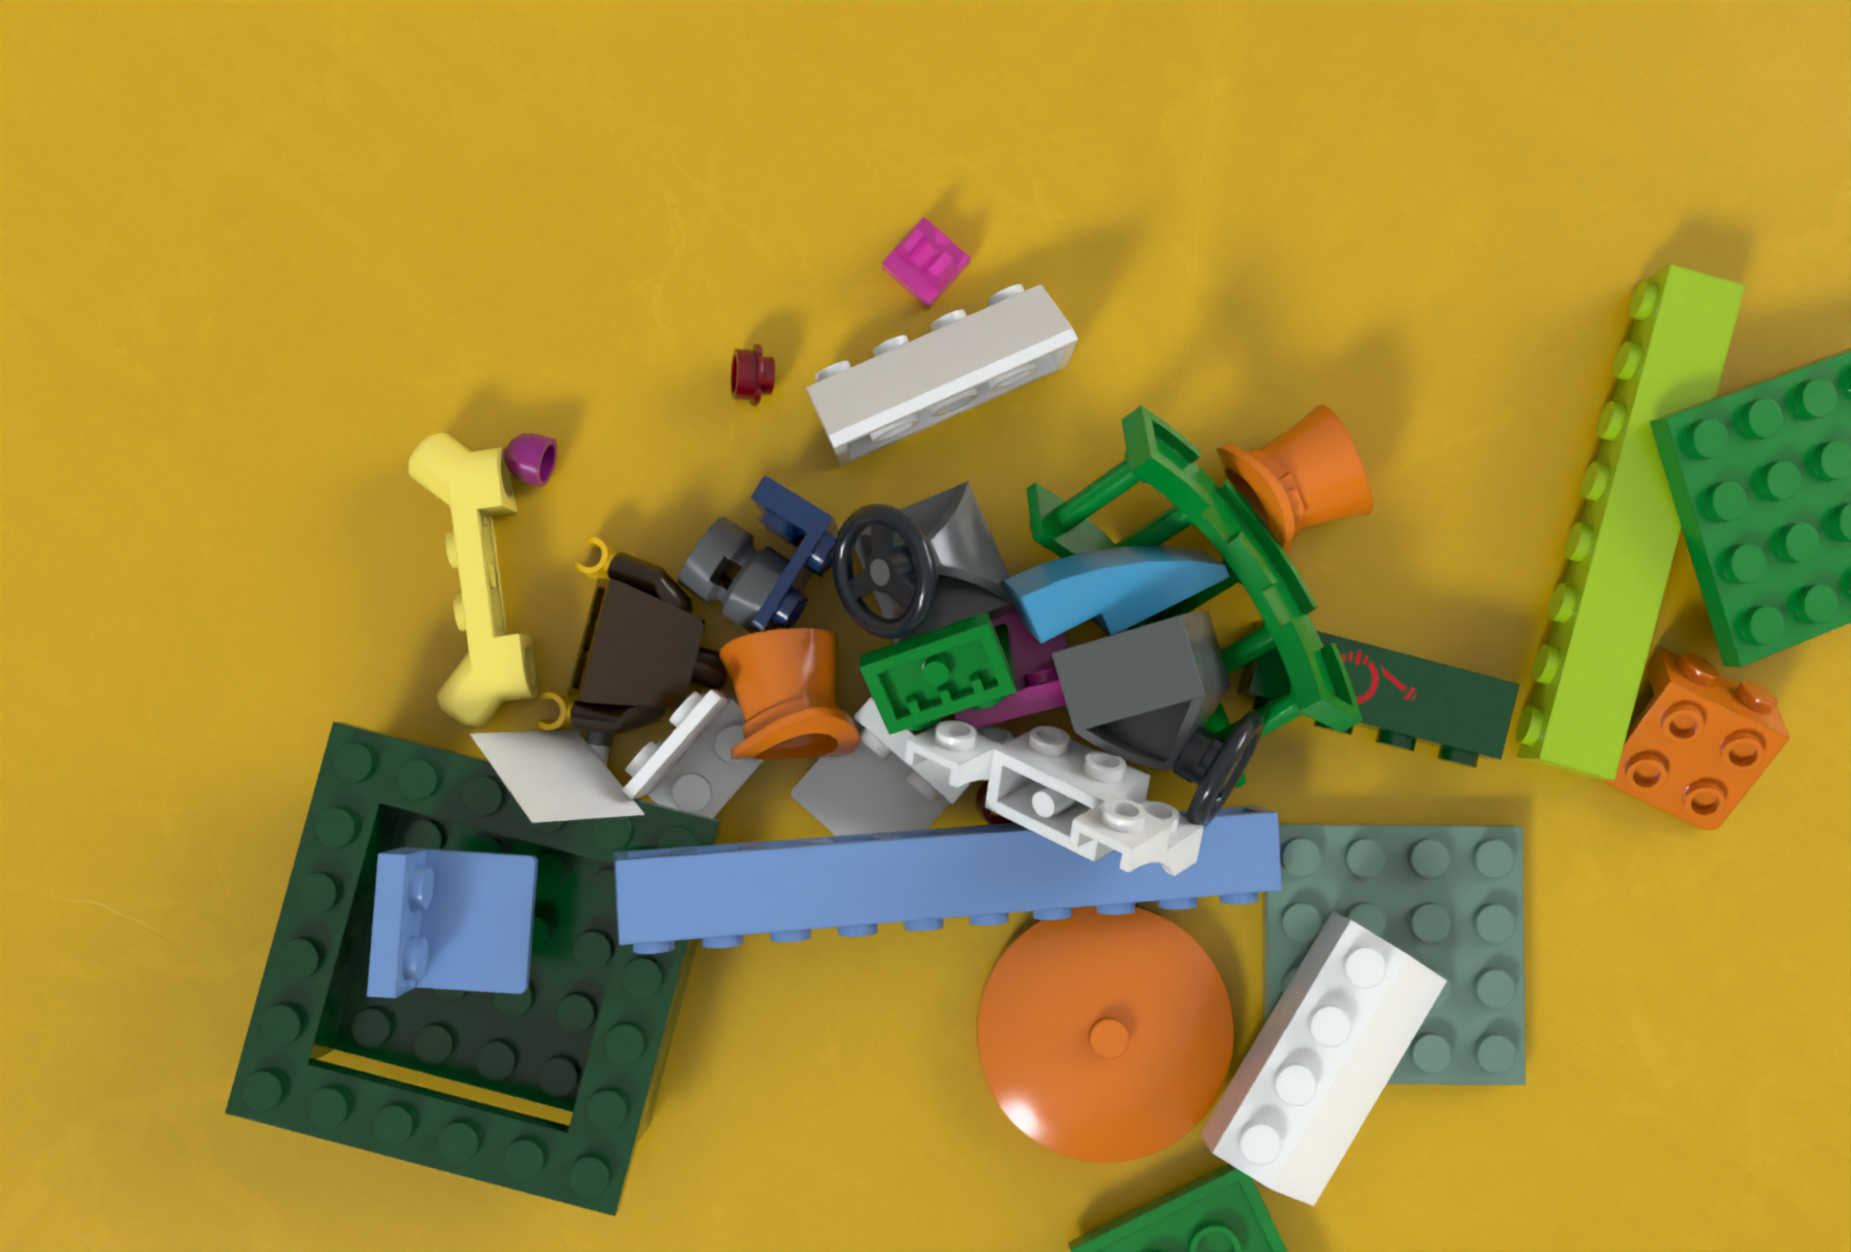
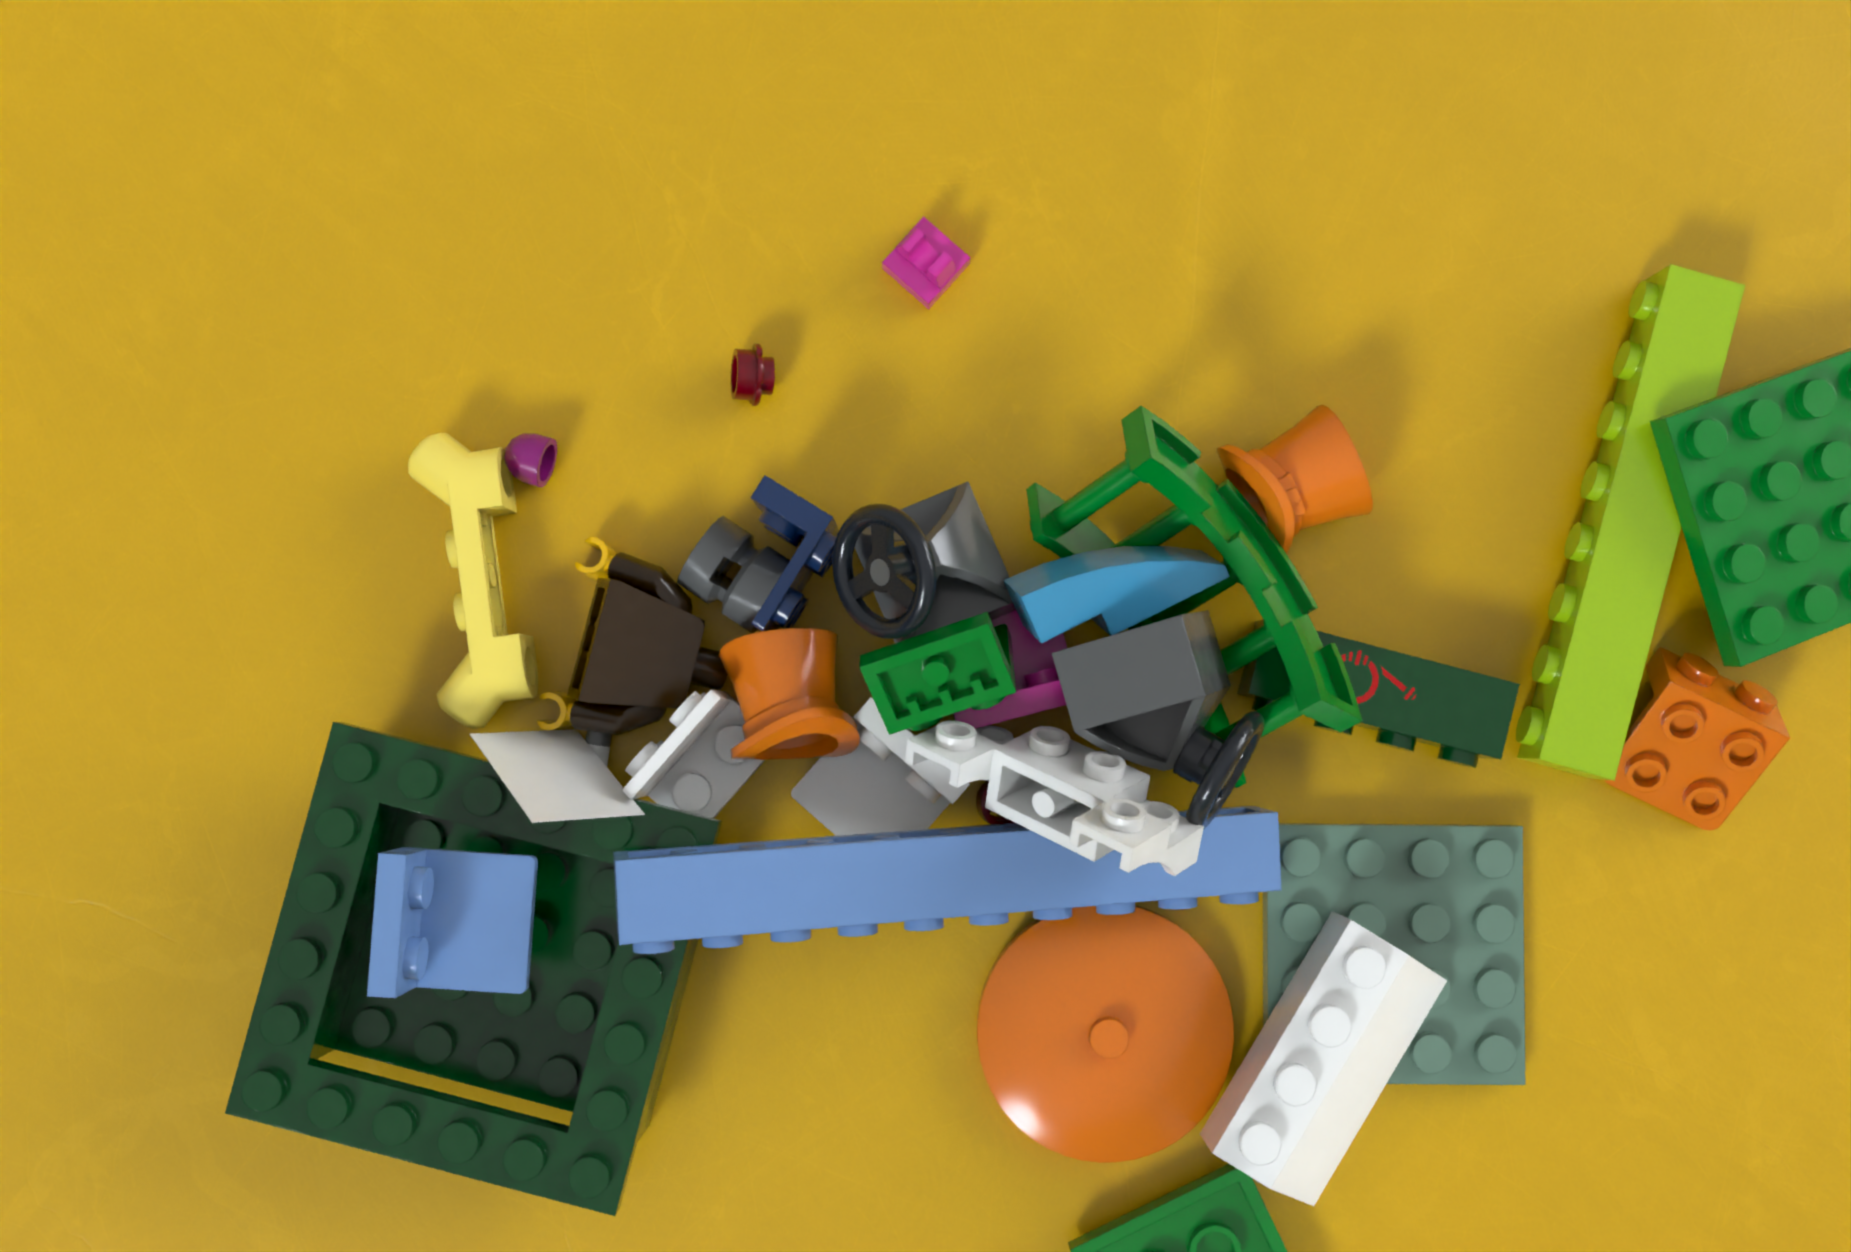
white slope [806,284,1078,467] -> none

